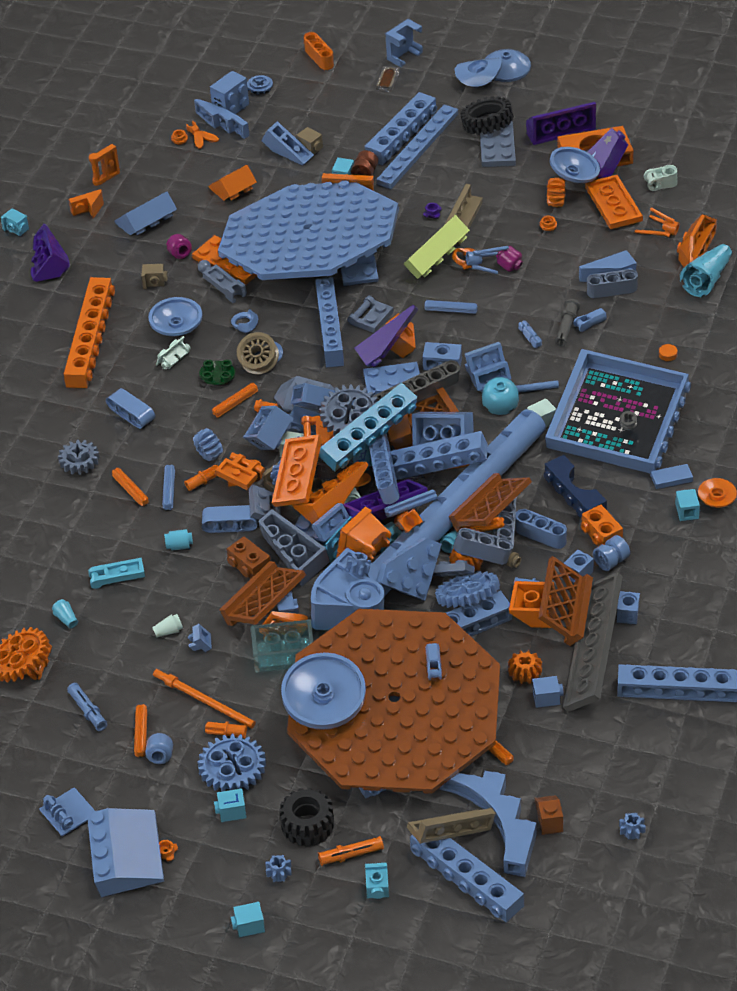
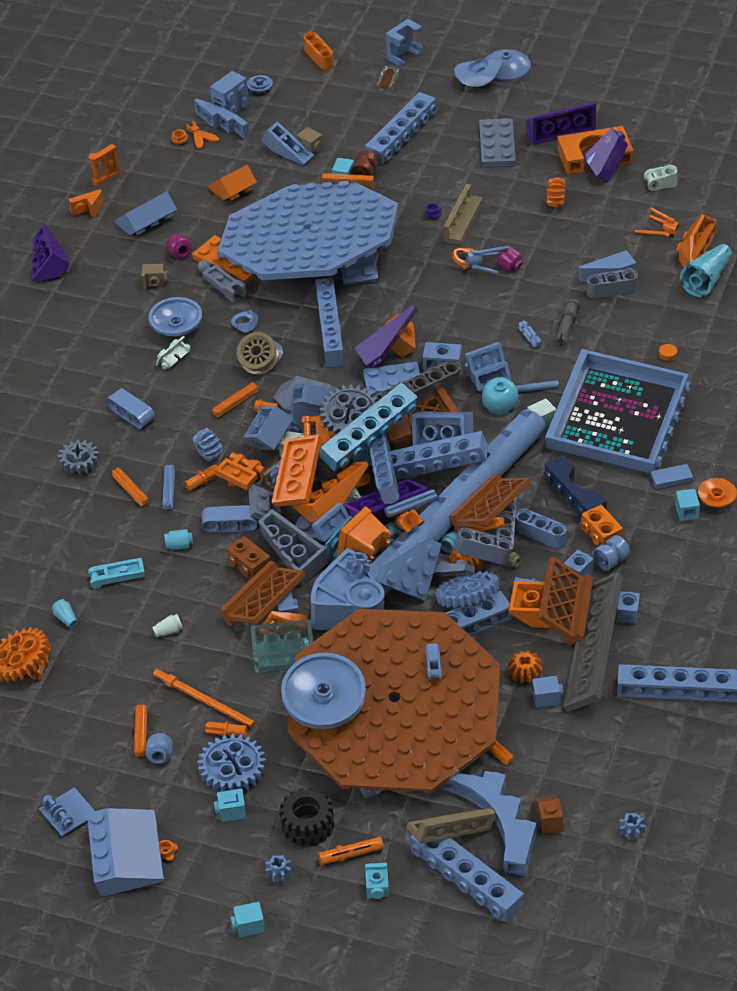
medium azure brick [0,208,29,236] -> none
orange brick [64,277,115,388] -> none
medium blue pin [67,683,108,731] -> none
medium blue tile [188,624,212,652] -> none
dark green dish [199,359,236,385] -> none
sand blue plate [347,296,394,333] -> none
medium blue plate [376,105,458,189] -> none
yellowish green brick [404,215,470,279] -> none
medium blue axle [424,300,477,314] -> none
black tyre [460,96,514,135] -> none
orange plate [540,216,557,231] -> none
medium blue dish [549,147,600,183] -> none
medium blue bar [573,308,607,332] -> none
orange plate [585,175,643,229] -> none
dark grey bush [620,411,637,430] -> none

